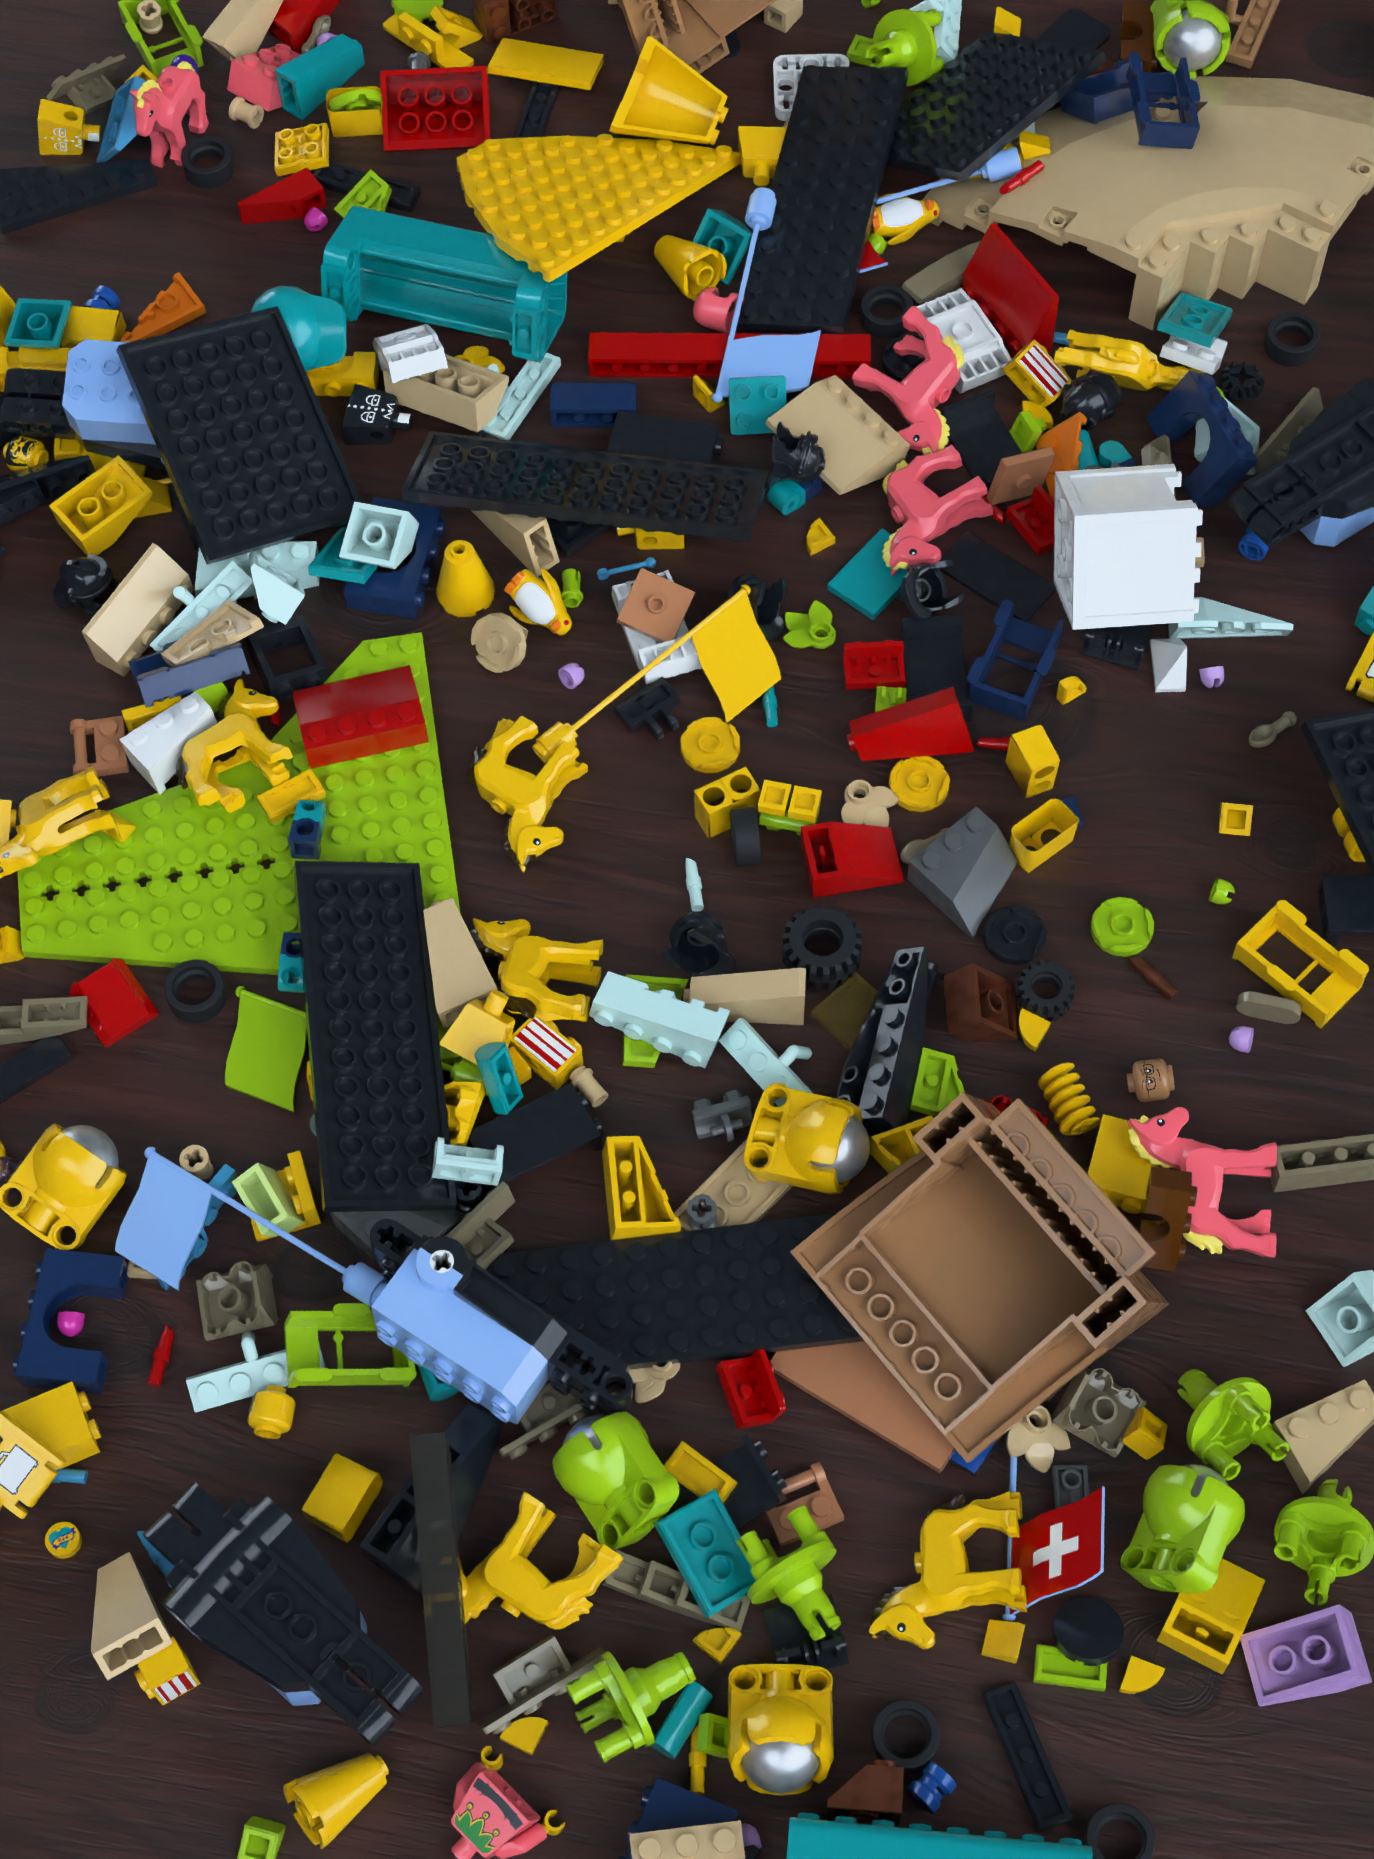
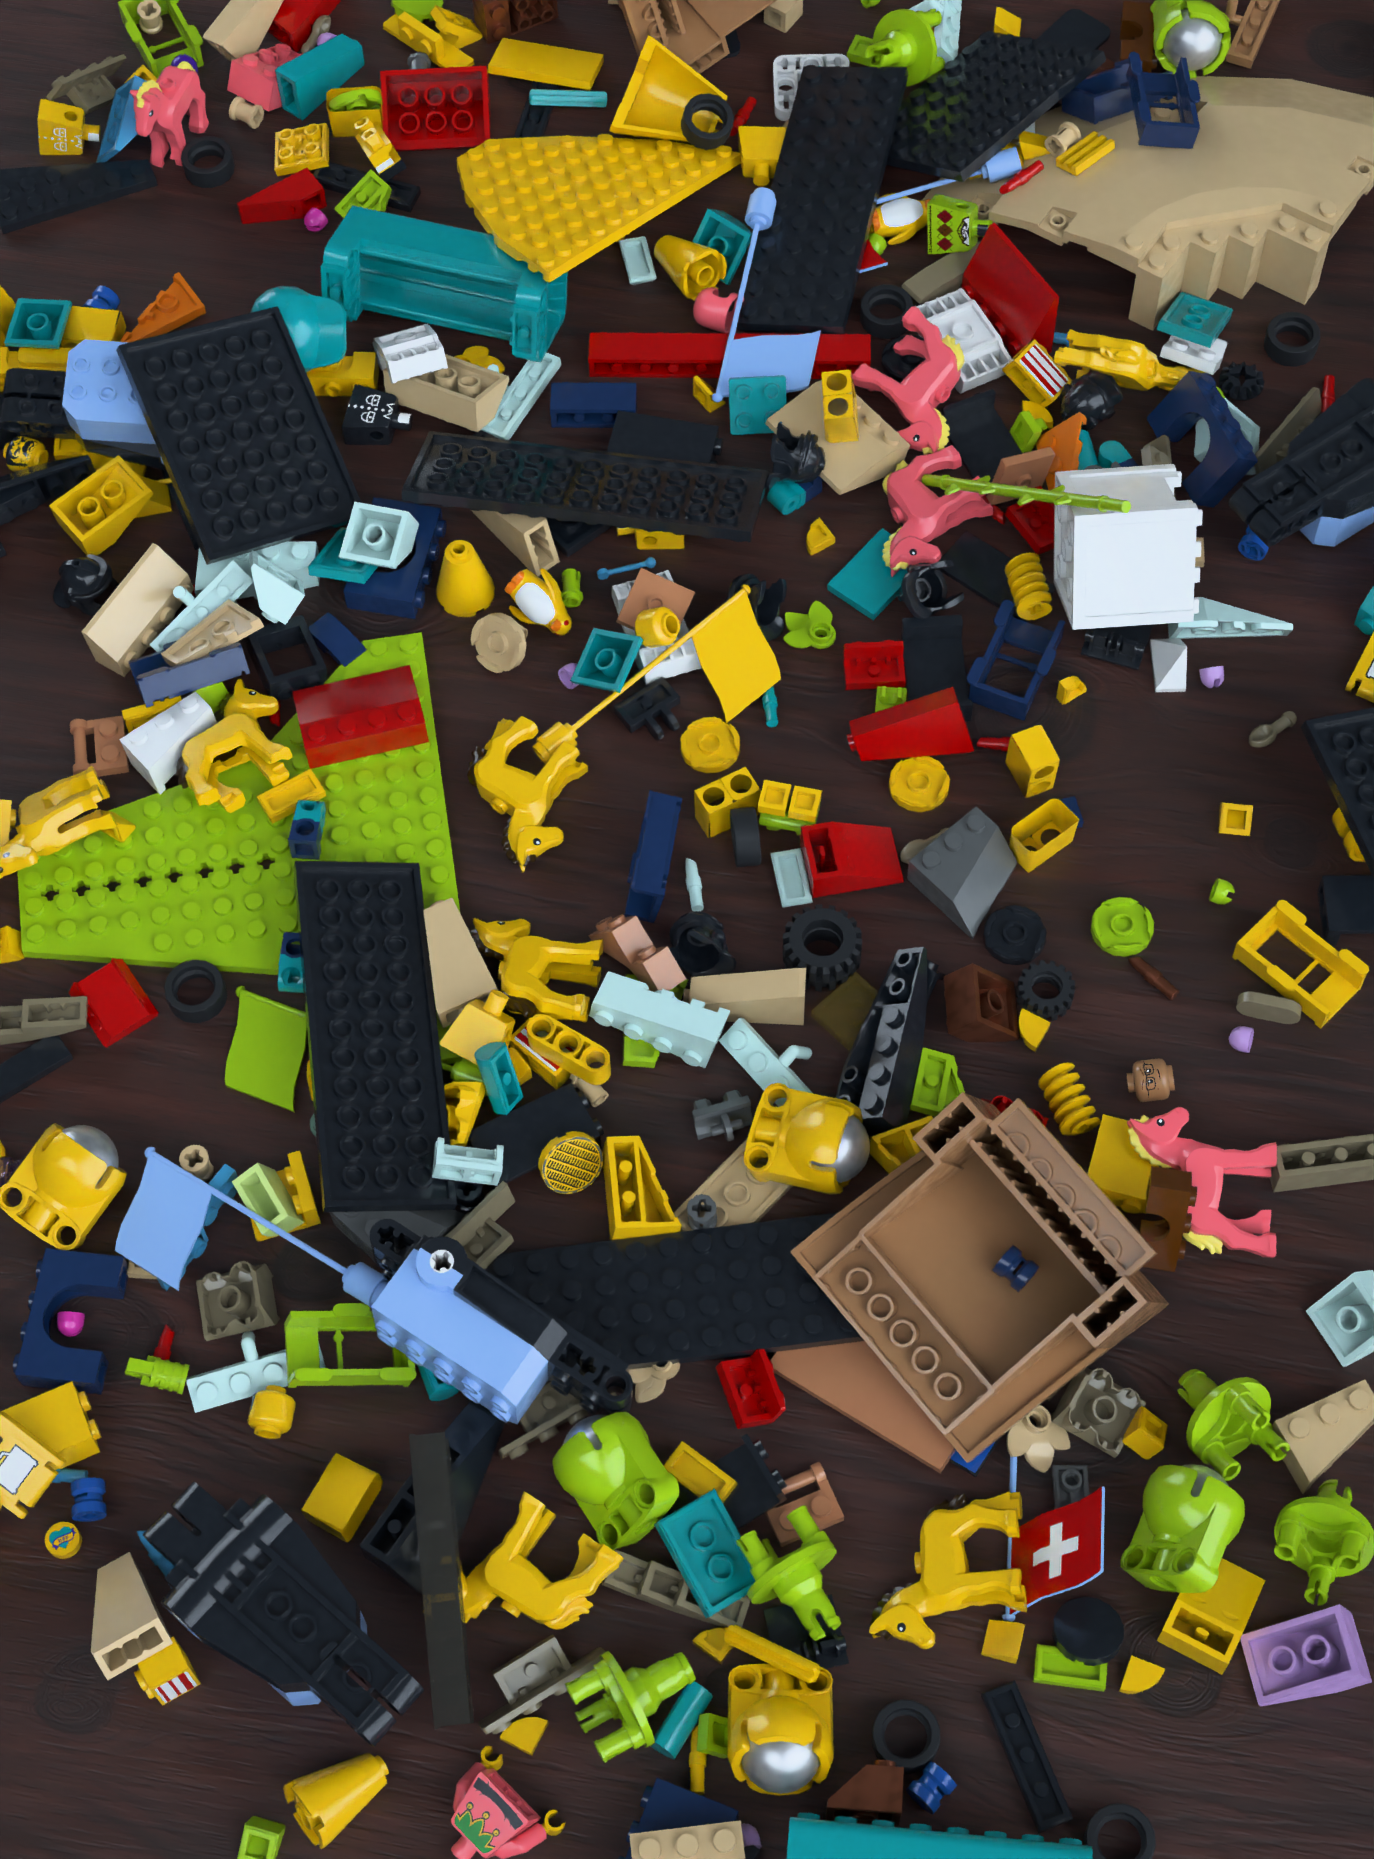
tan plate [841,780,899,827] -> none
none -> blue wheel [70,1477,107,1522]
none -> lime hinge [125,1355,190,1395]
none -> dark blue slope [308,612,367,667]
none -> yellow hips [354,116,407,182]
none -> yellow beam [527,1014,611,1085]
none -> teal axle [529,89,607,108]
none -> tile [538,1131,603,1194]
none -> teal slope [570,628,643,693]
none -> nougat arch [588,914,686,992]
none -> light aqua tile [619,236,657,285]
none -> dark blue piece [624,790,682,923]
none -> yellow head [635,607,680,648]
none -> black tyre [681,93,734,150]
none -> yellow axle [724,1625,821,1683]
none -> red piece [730,96,757,136]
none -> light aqua tile [770,848,813,908]
none -> yellow piece [821,370,859,443]
none -> lime plant [922,474,1131,513]
none -> lime torso [927,194,992,254]
none -> dark blue wheel [992,1245,1040,1293]
none -> yellow piece [1004,552,1052,620]
none -> tan bush [1045,121,1081,158]
none -> yellow tile [1056,131,1115,176]
none -> red piece [1321,375,1335,414]

